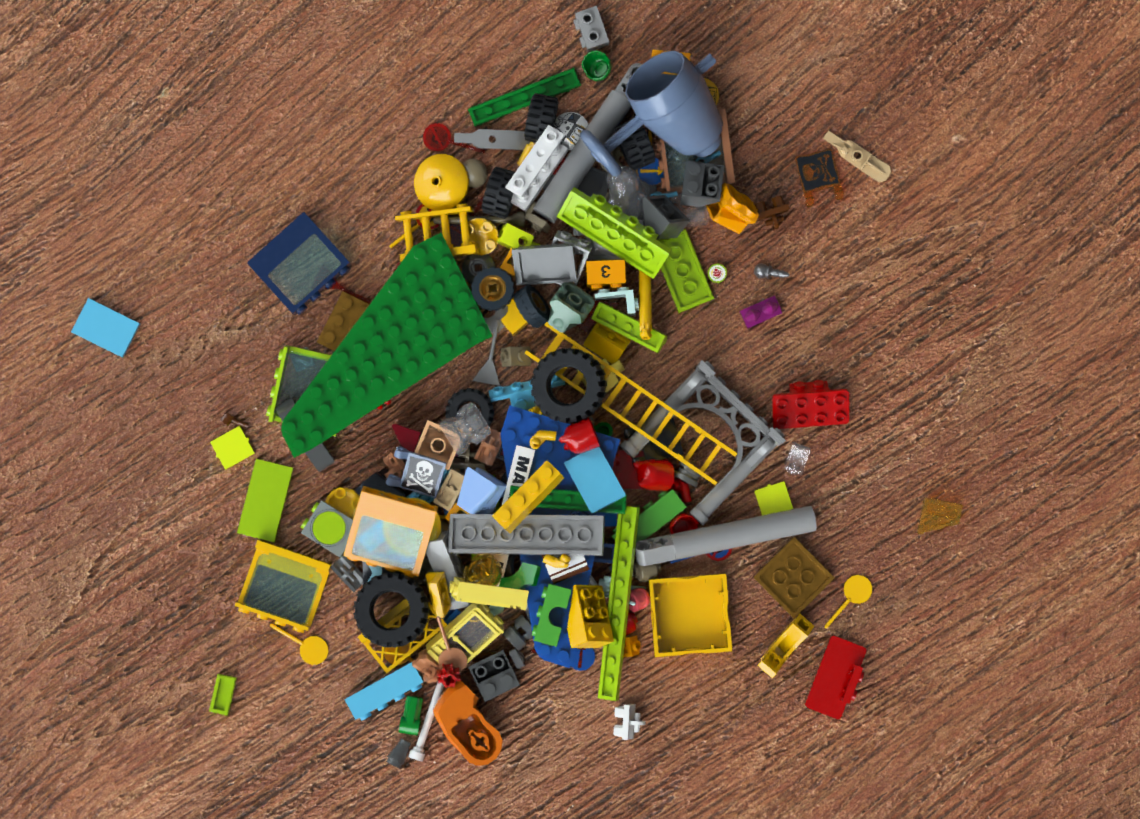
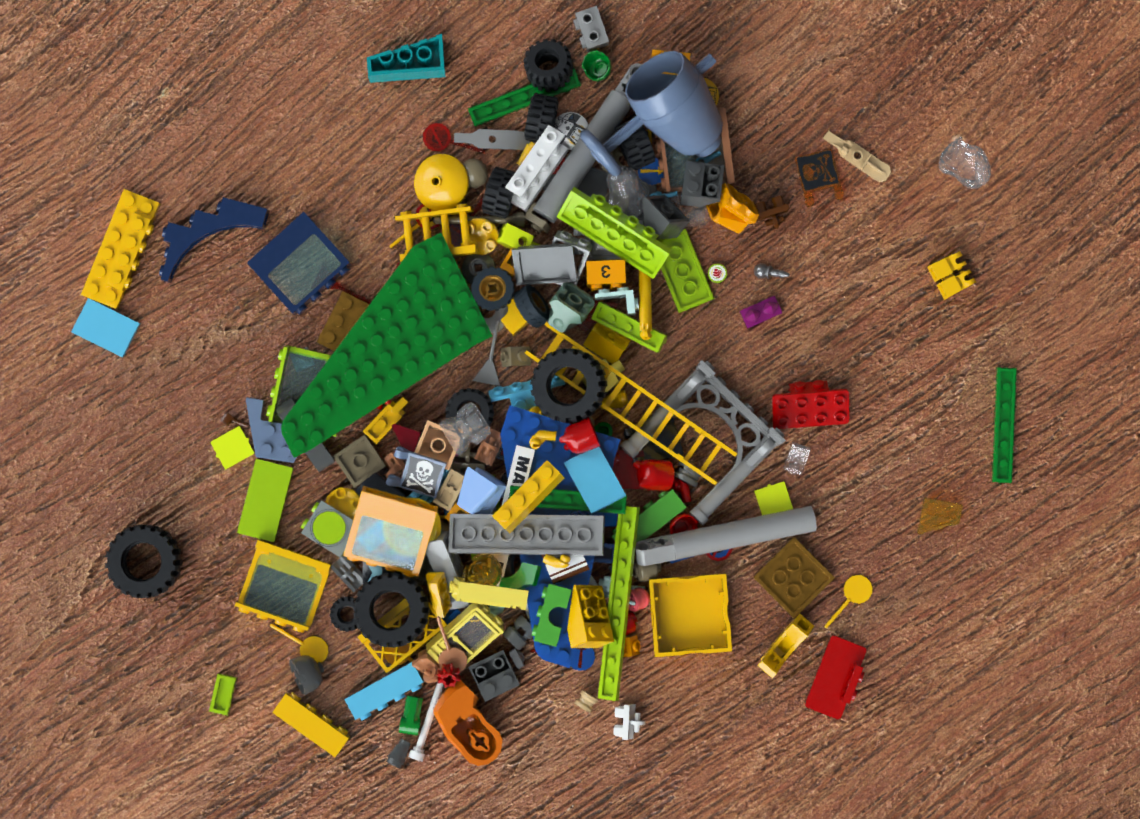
none -> yellow plate [81,189,160,310]
none -> black tyre [105,525,183,598]
none -> dark blue arch [159,197,270,283]
none -> sand blue wing [246,397,298,463]
none -> yellow brick [272,692,350,757]
none -> dark grey cylinder [289,655,324,695]
none -> black tyre [329,597,358,632]
none -> dark tan plate [333,435,387,488]
none -> yellow hinge [363,397,409,445]
none -> teal wedge [367,34,446,83]
none -> black tyre [524,39,574,92]
none -> tan wheel [574,690,598,713]
none -> yellow cone [601,390,629,410]
none -> yellow legs [927,251,976,300]
none -> clear piece [938,137,991,189]
none -> green tile [992,367,1017,483]

